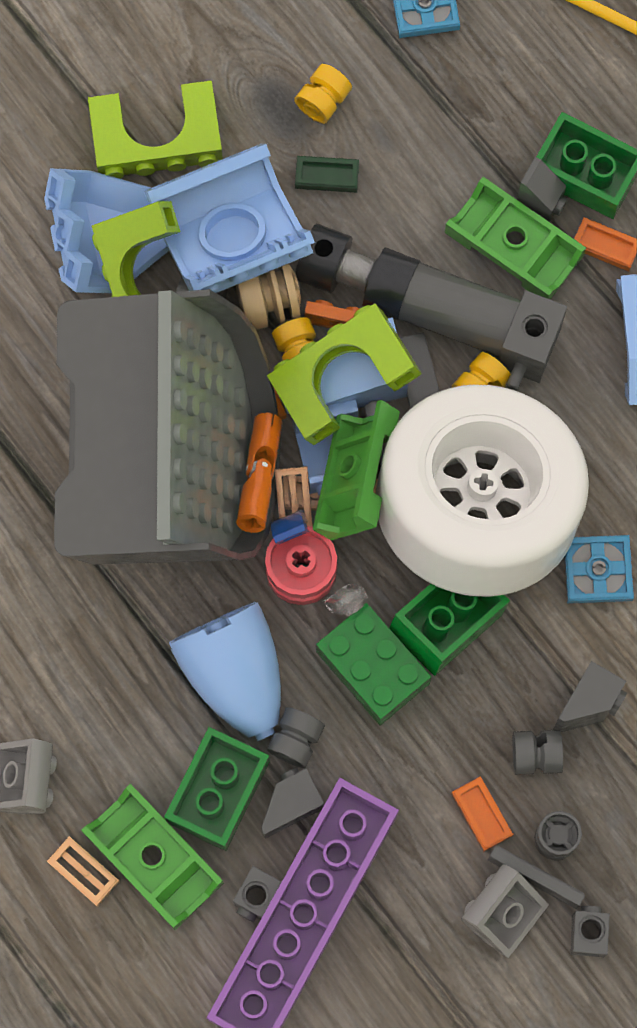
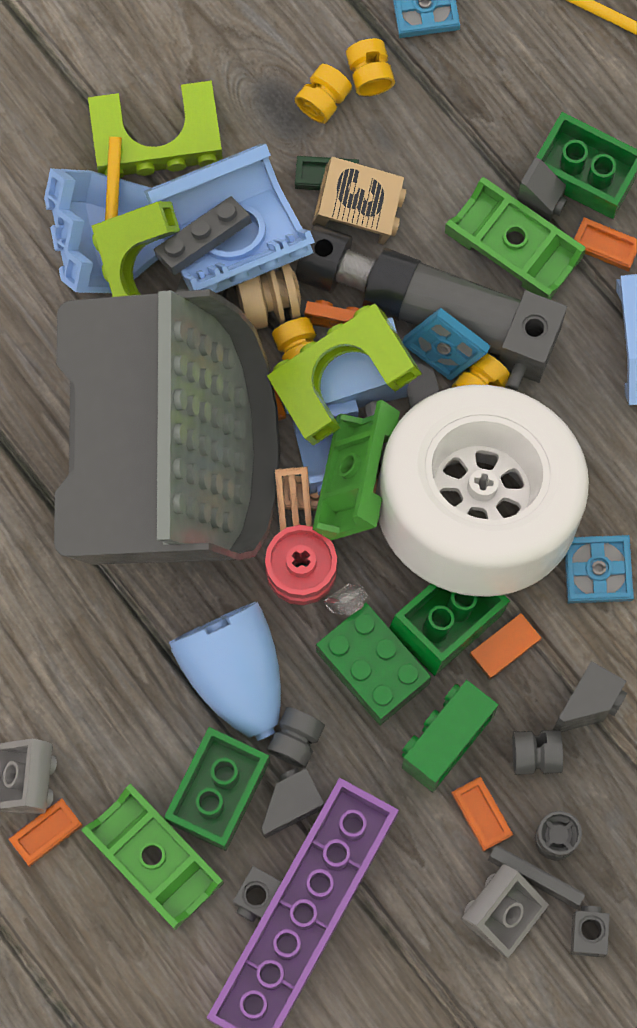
light nougat tile [47,836,120,907] -> none
orange piece [236,412,283,533] -> none
blue slope [271,509,309,544] -> none
none -> orange tile [9,798,83,867]
none -> yellow bar [105,136,122,220]
none -> dark grey plate [154,196,252,276]
none -> tan panel [312,157,406,245]
none -> yellow wheel [346,38,395,97]
none -> green brick [401,680,499,793]
none -> dark azure piece [402,308,490,381]
none -> orange tile [469,613,542,680]

